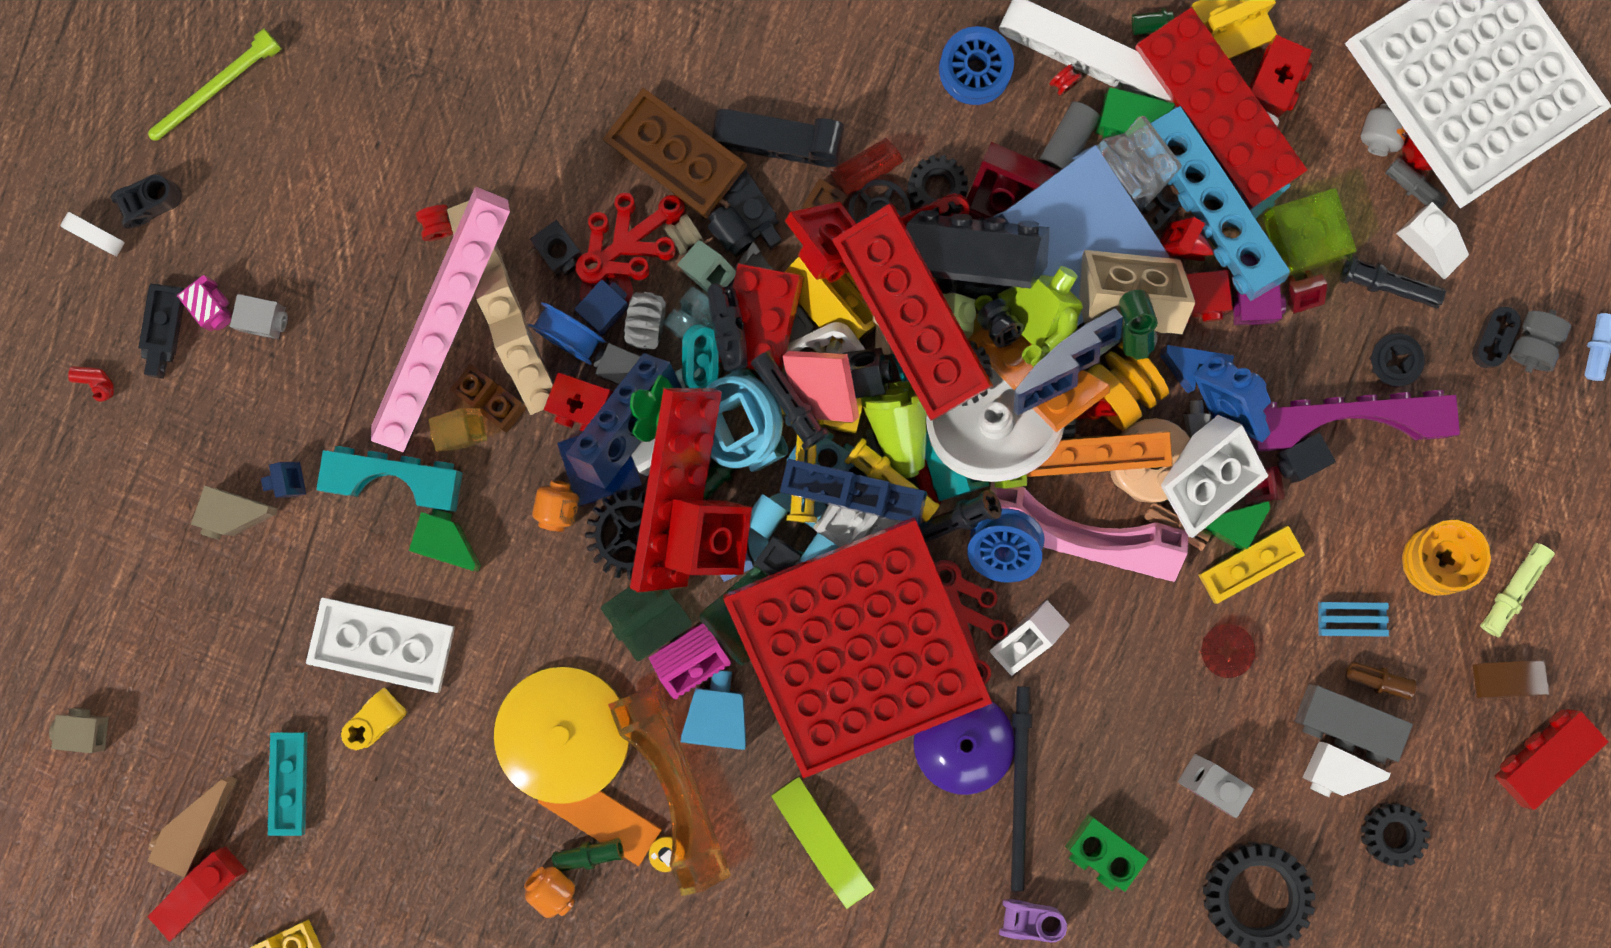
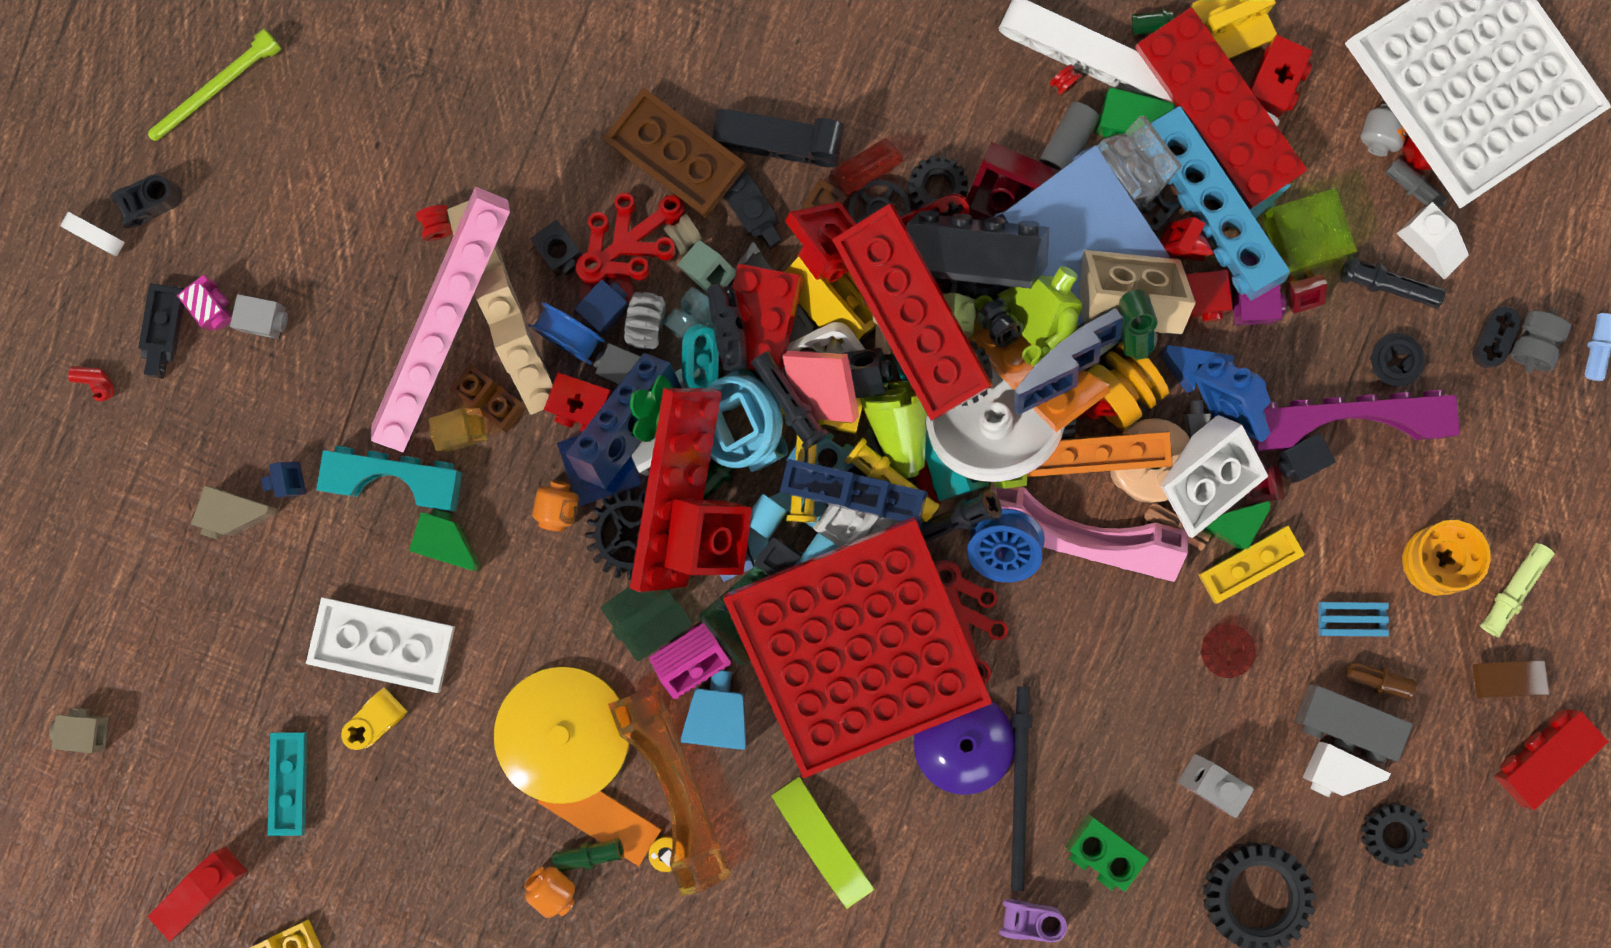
medium nougat slope [147,776,237,878] -> none
black brick [707,206,756,257] -> none
blue wheel [939,26,1014,105] -> none
white slope [989,600,1070,676] -> none

